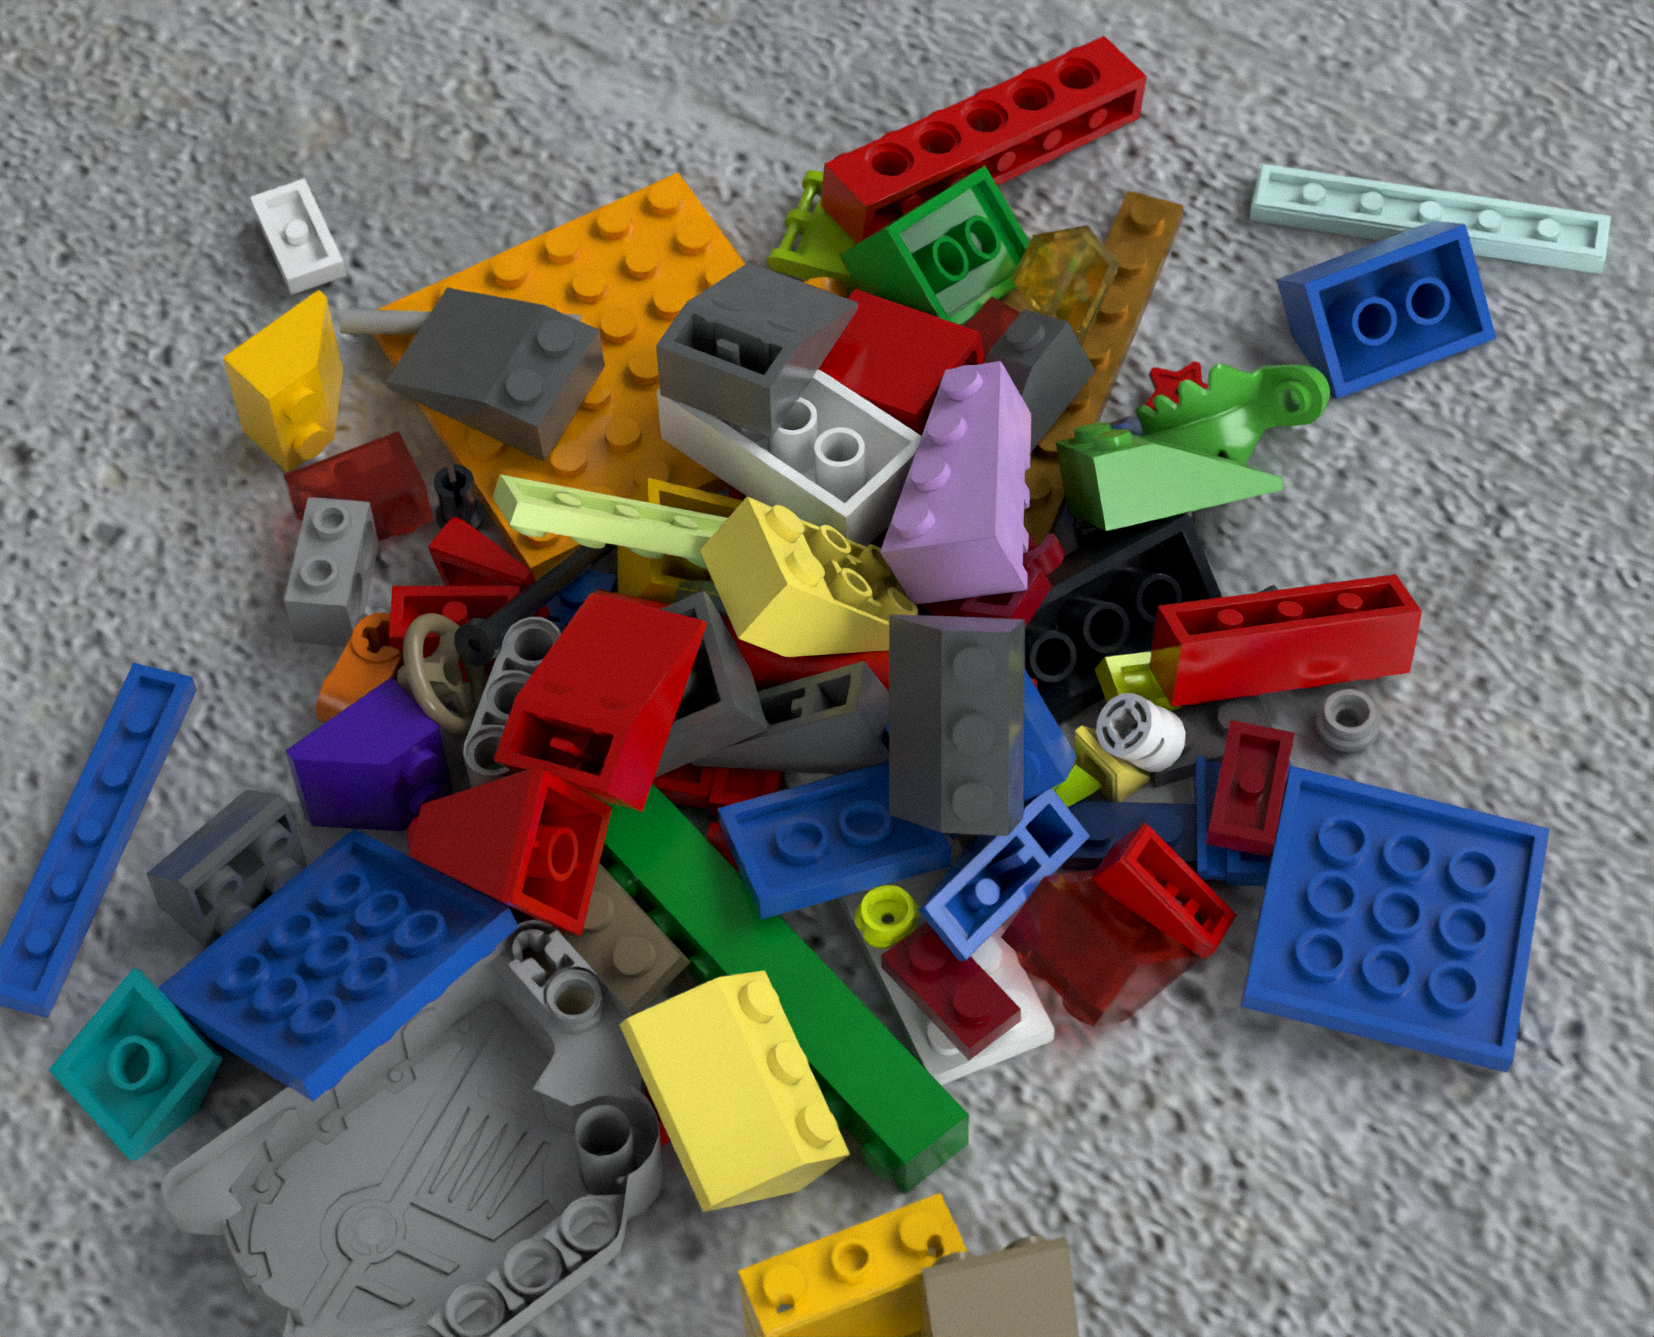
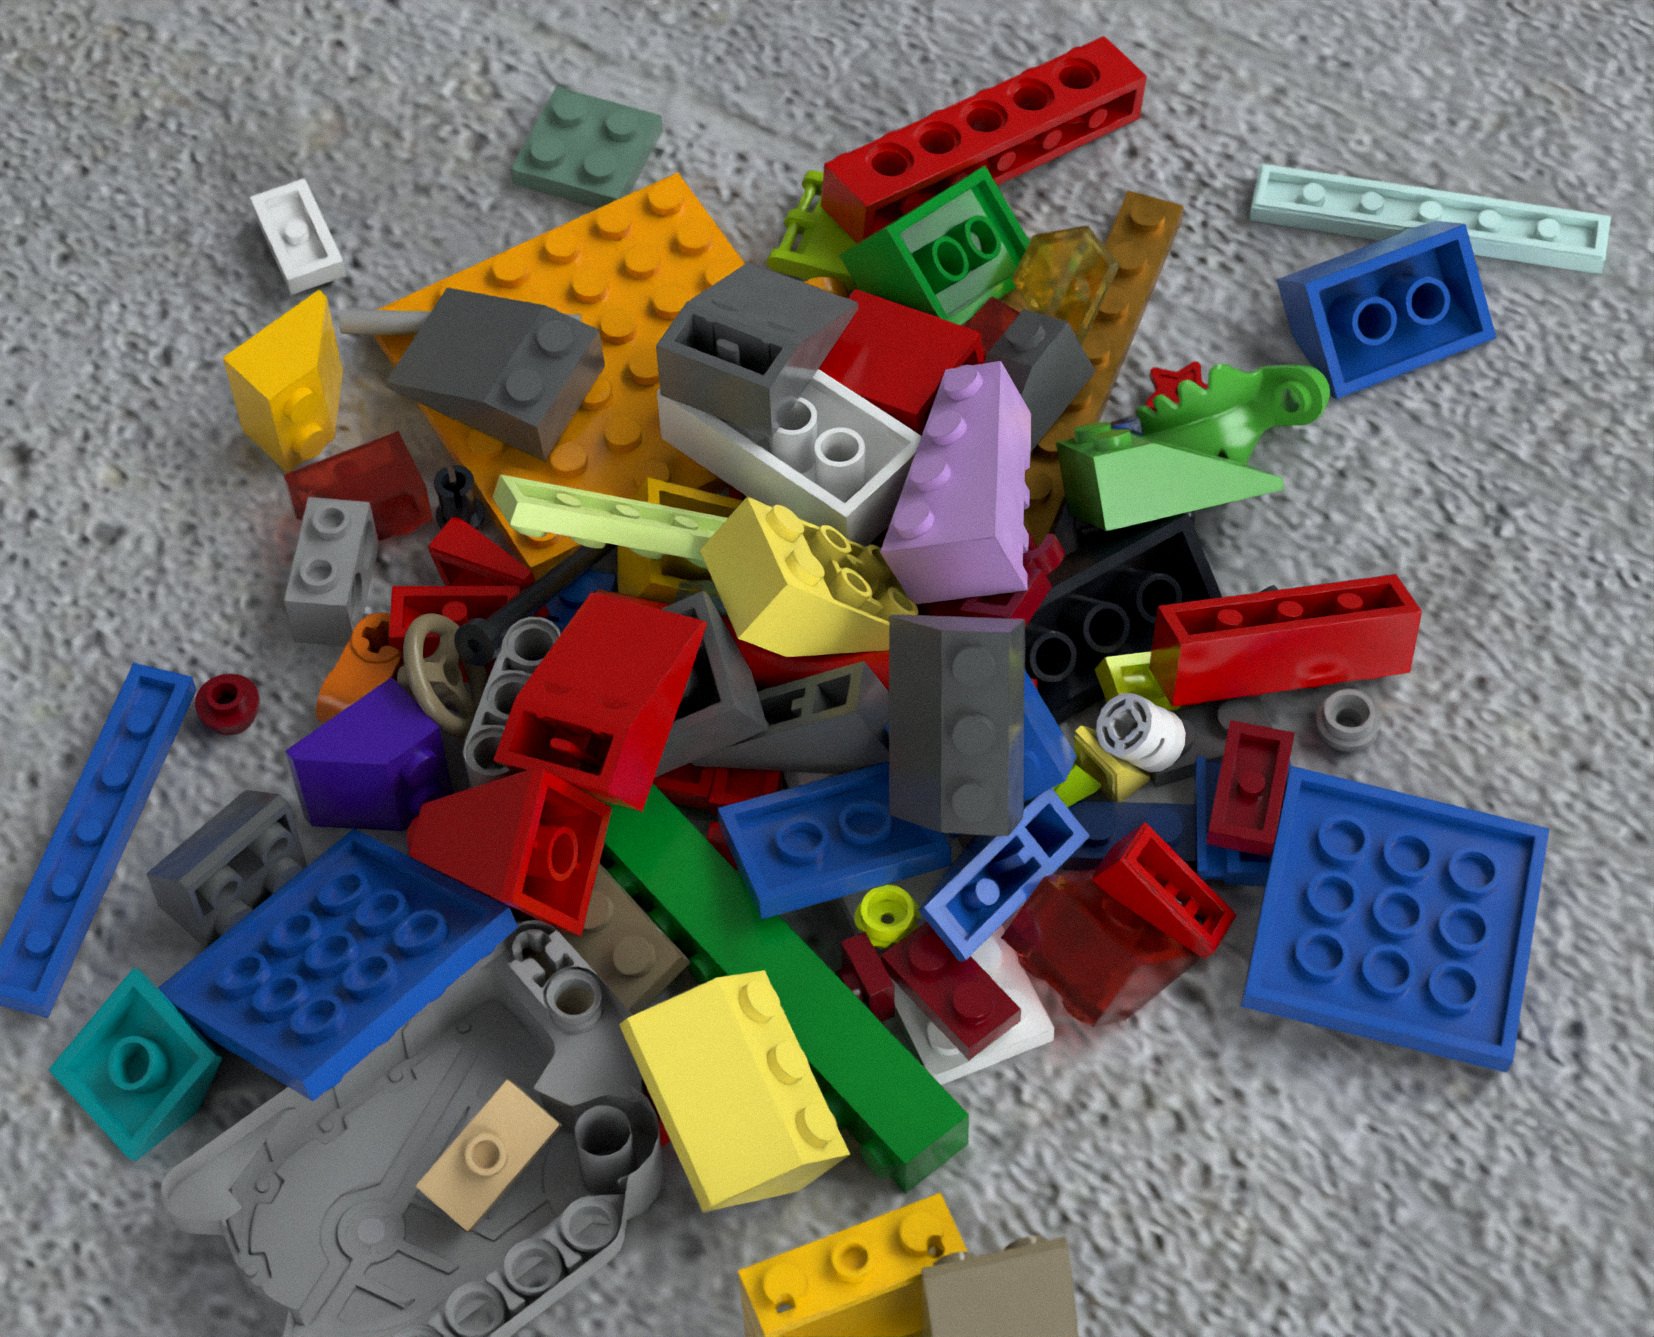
none -> dark red plate [195,673,260,735]
none -> tan plate [416,1079,563,1232]
none -> sand green plate [511,86,663,208]
none -> dark red plate [835,932,895,1022]

